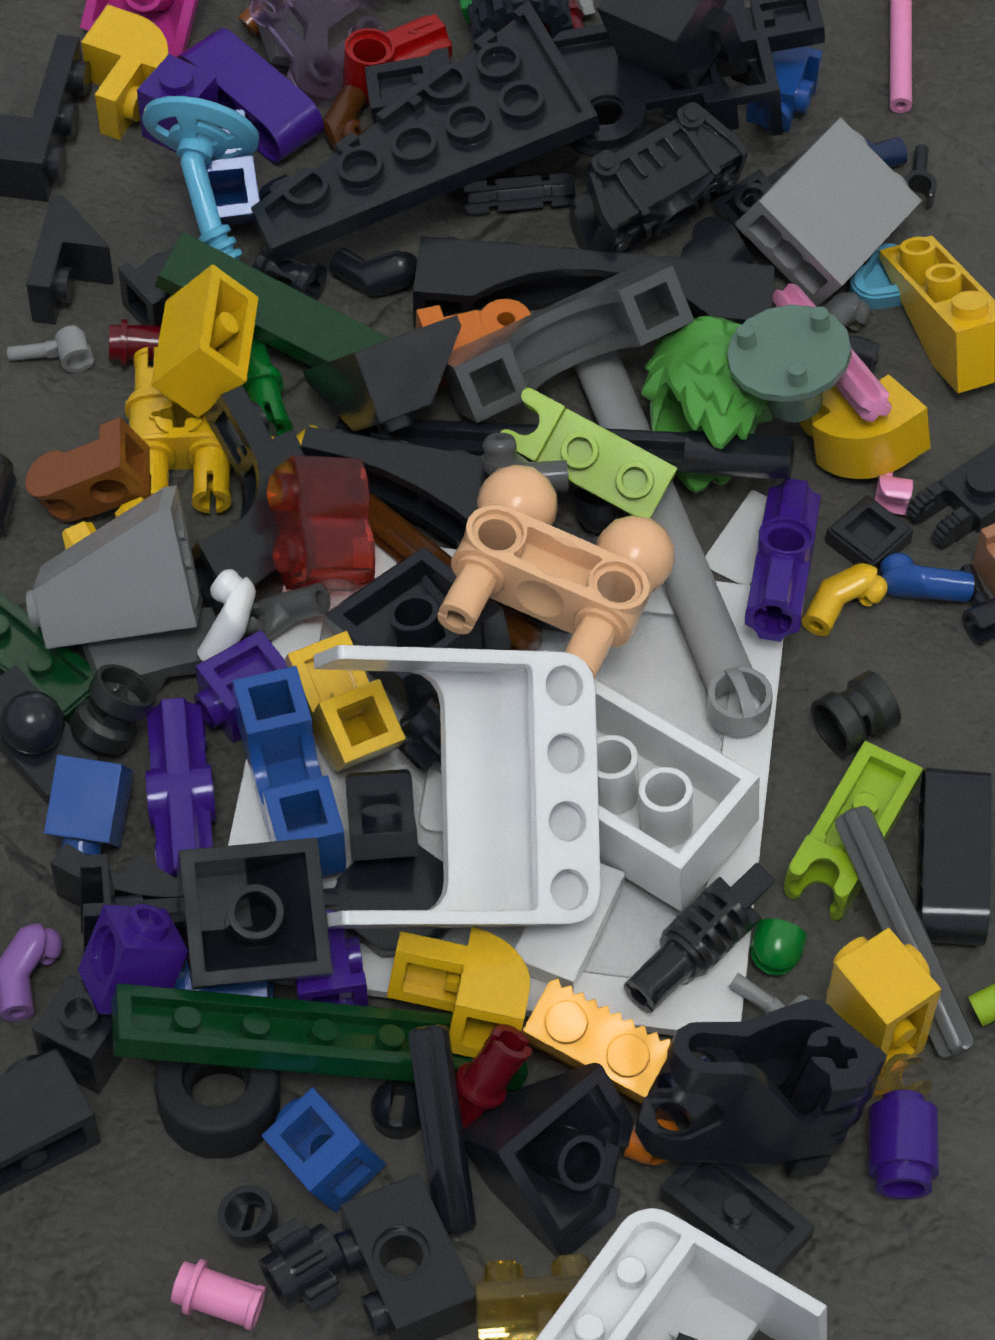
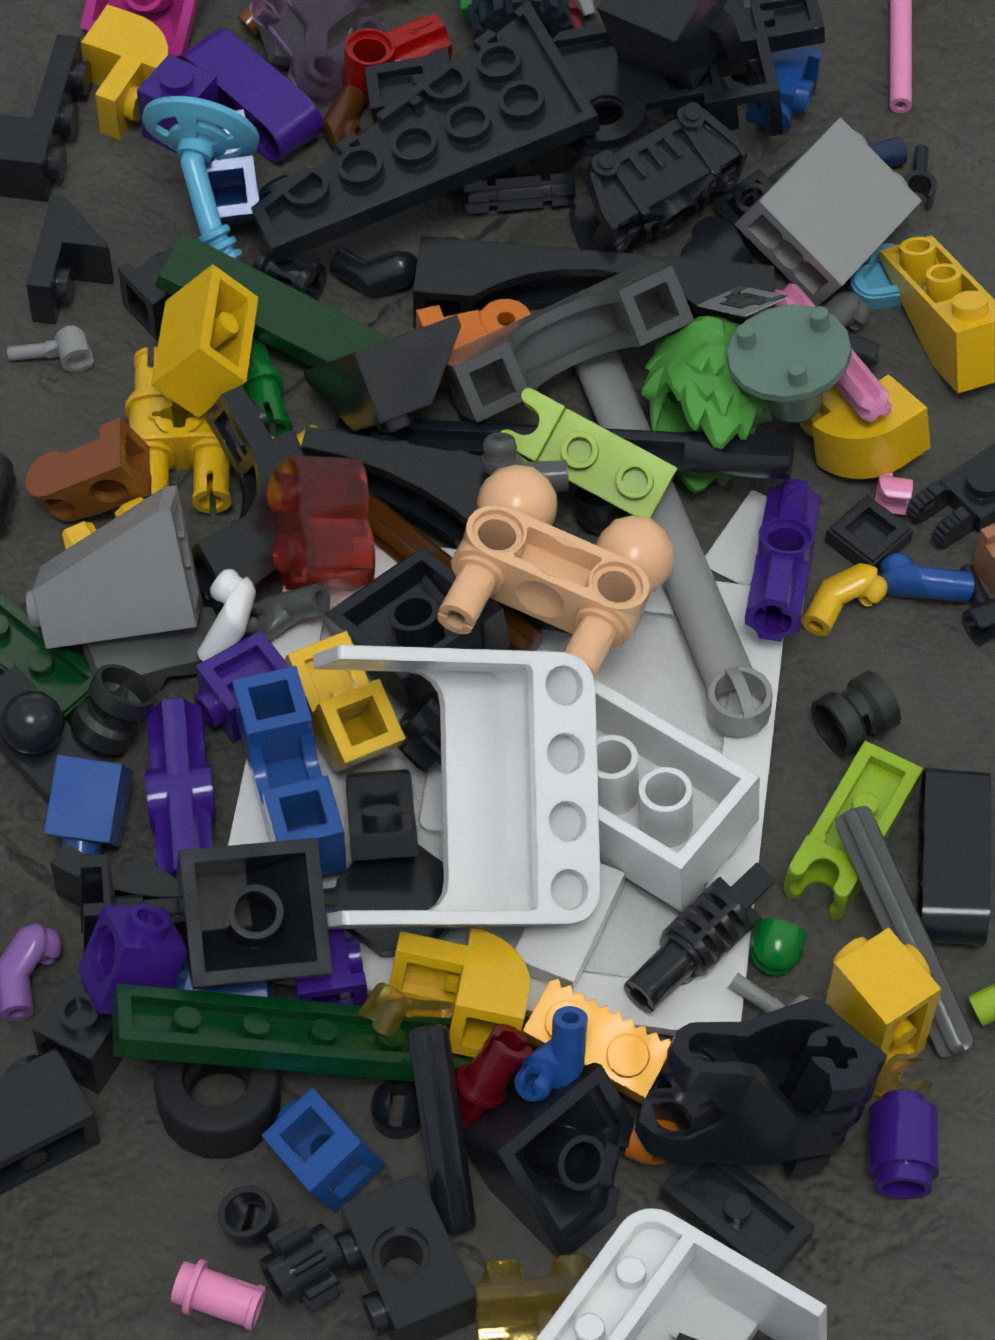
dark red pin [109,319,161,367] -> none
none -> clear yellow hand [358,983,454,1037]
none -> blue arm [514,1006,588,1103]
none -> sticker [697,286,789,317]

